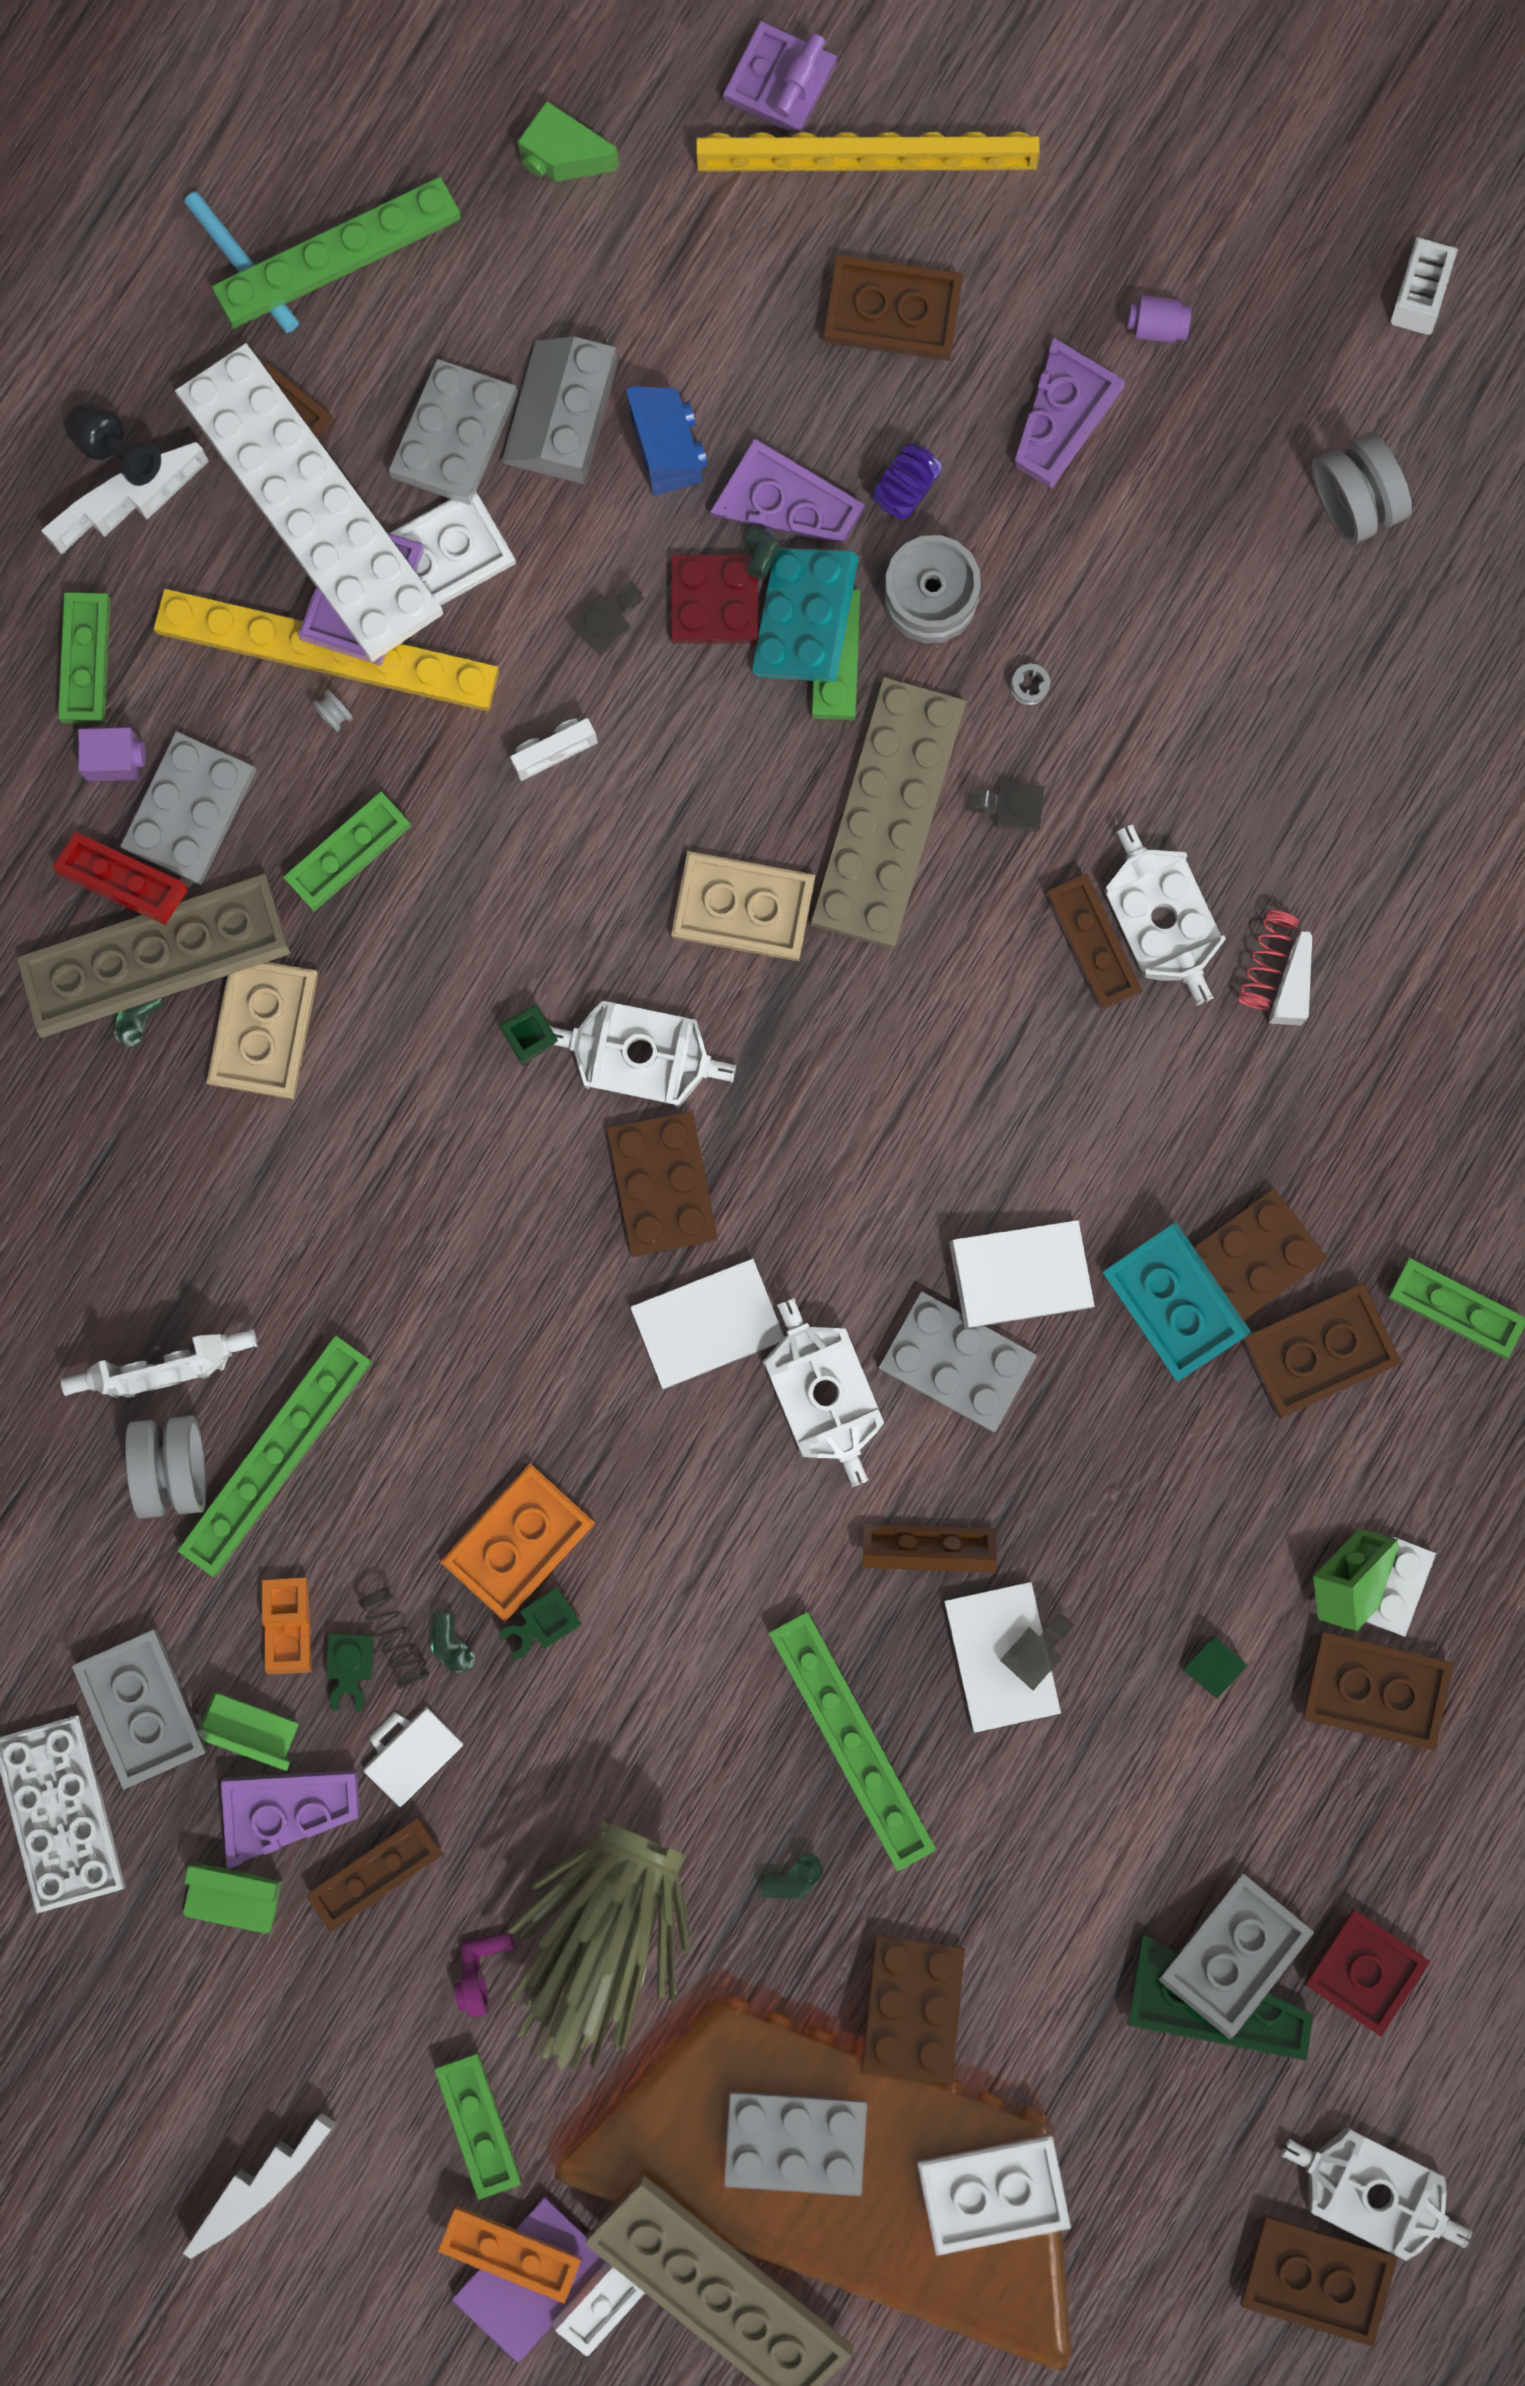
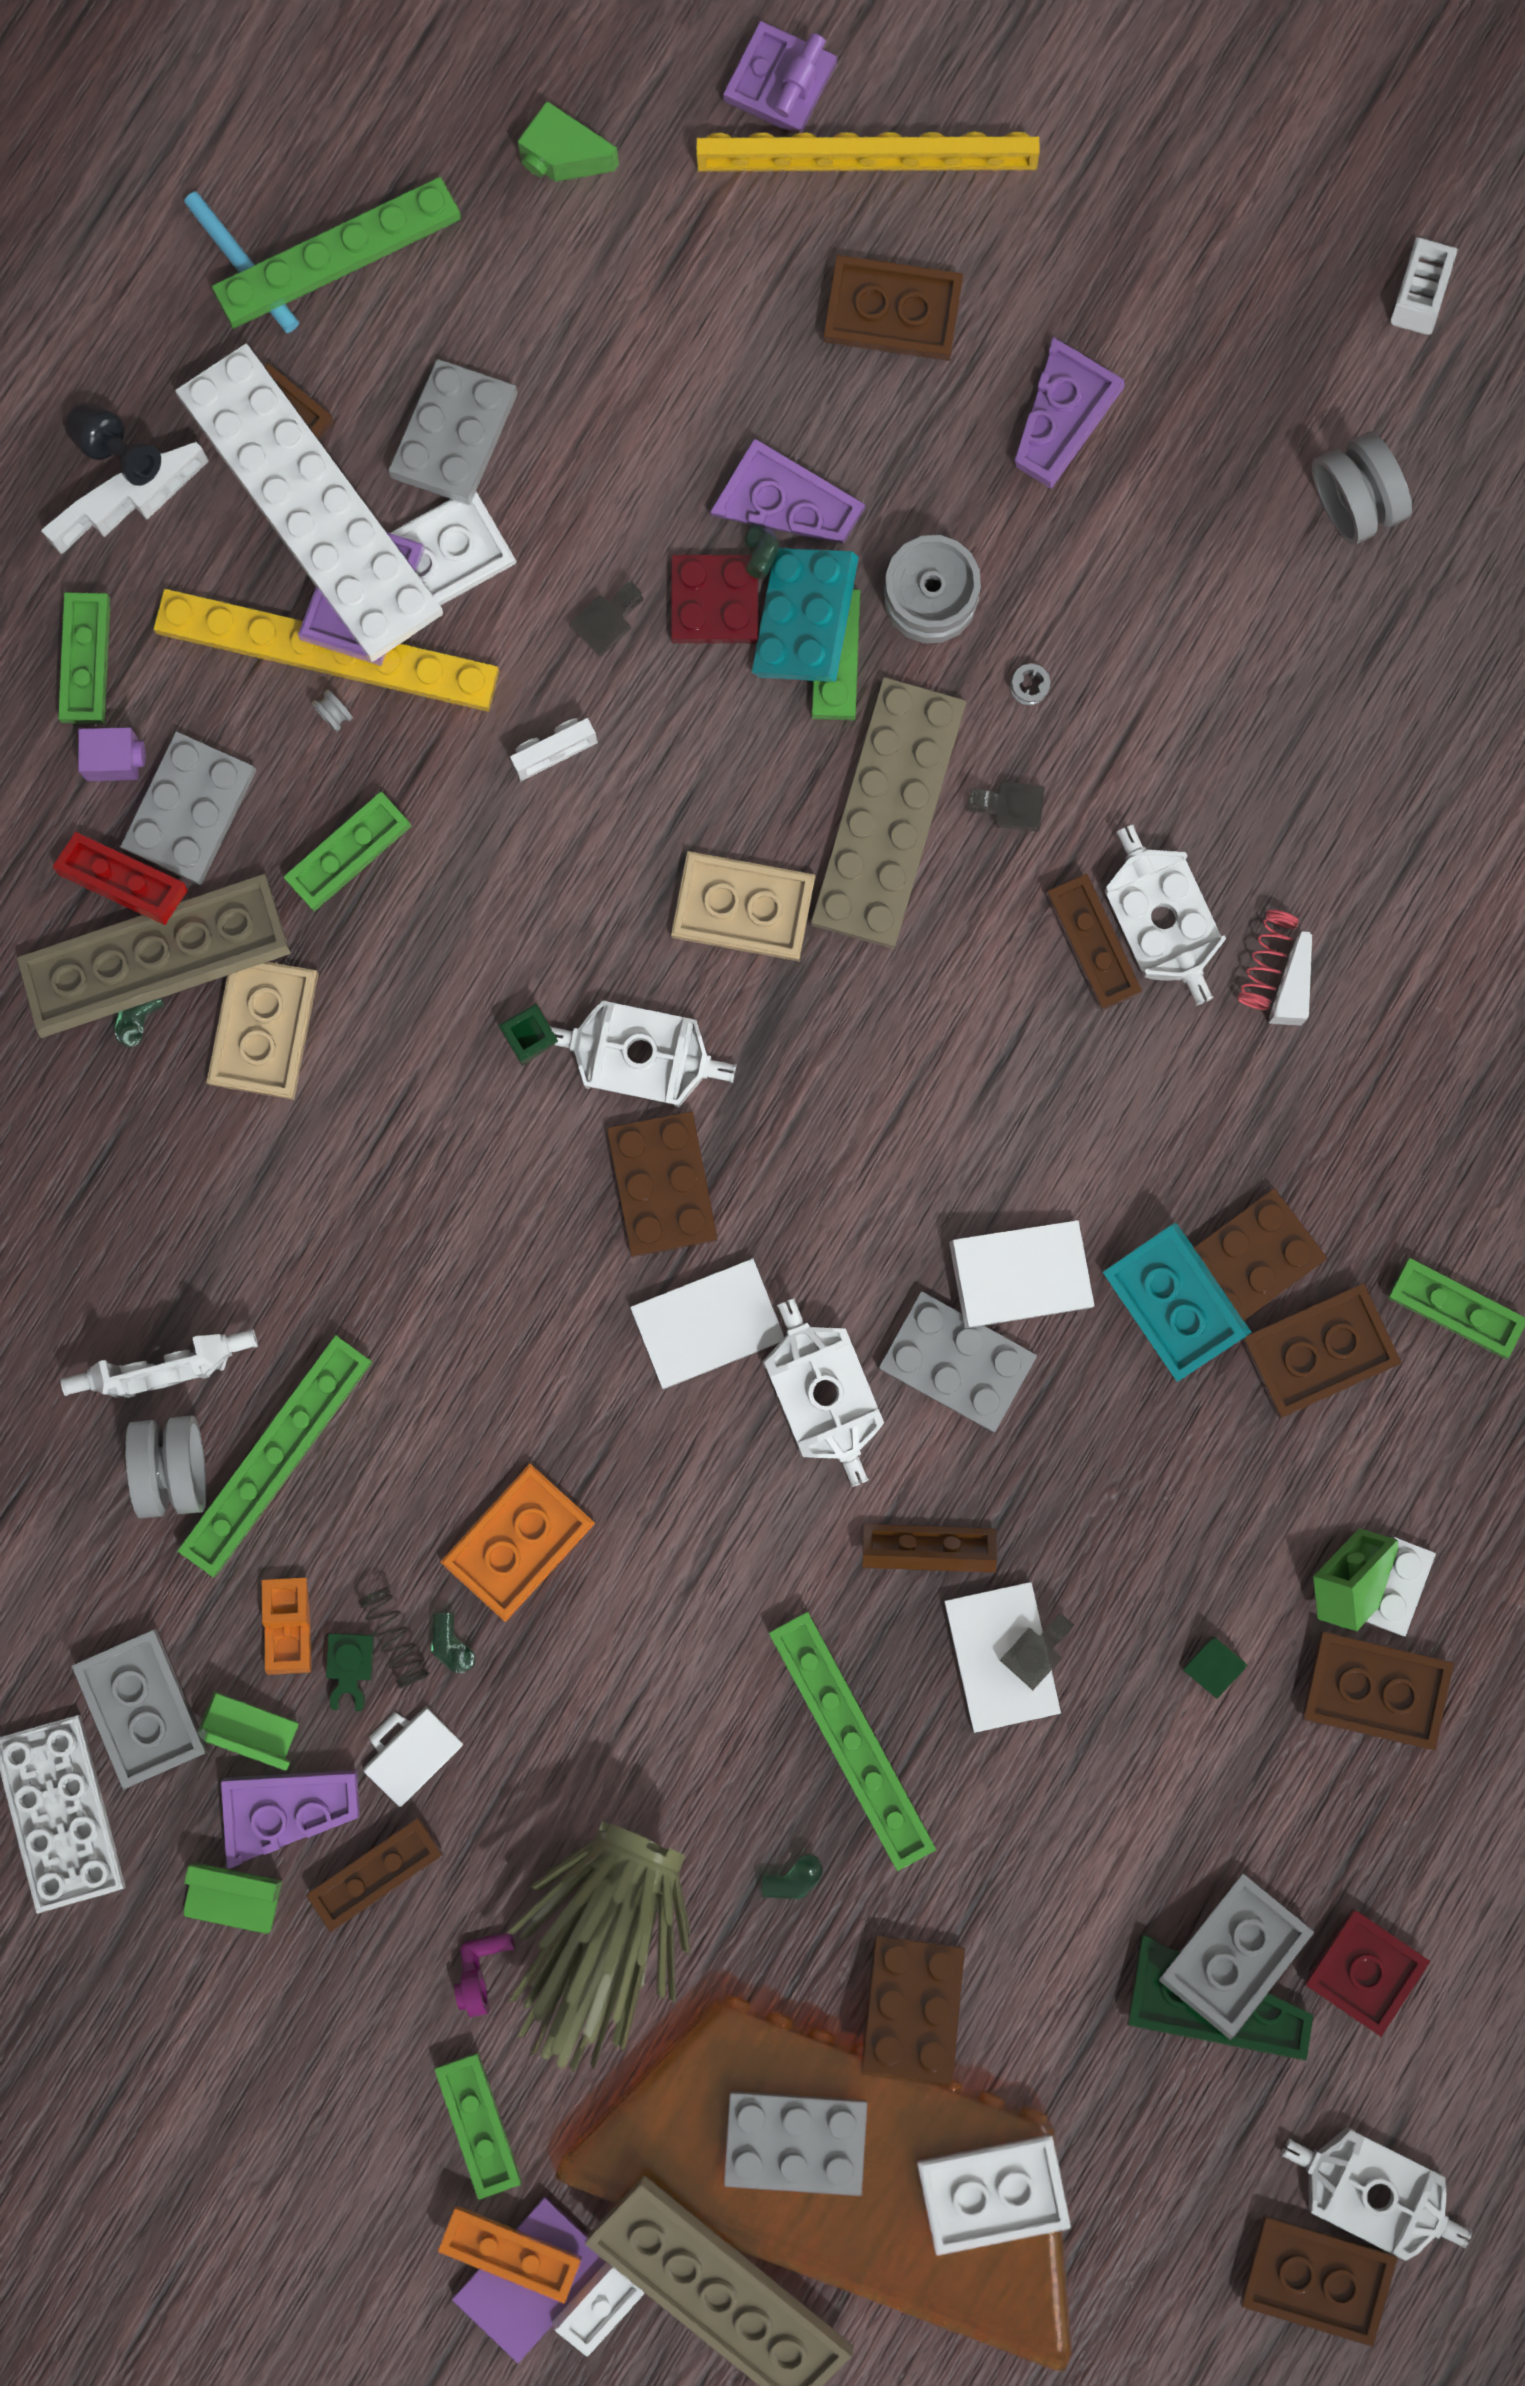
white slope [183,2113,336,2259] -> none
dark green plate [498,1587,582,1660] -> none
light grey slope [502,337,618,485] -> none
blue slope [626,386,708,496] -> none
dark purple gear [873,443,942,520] -> none
medium lavender brick [1127,295,1191,344] -> none

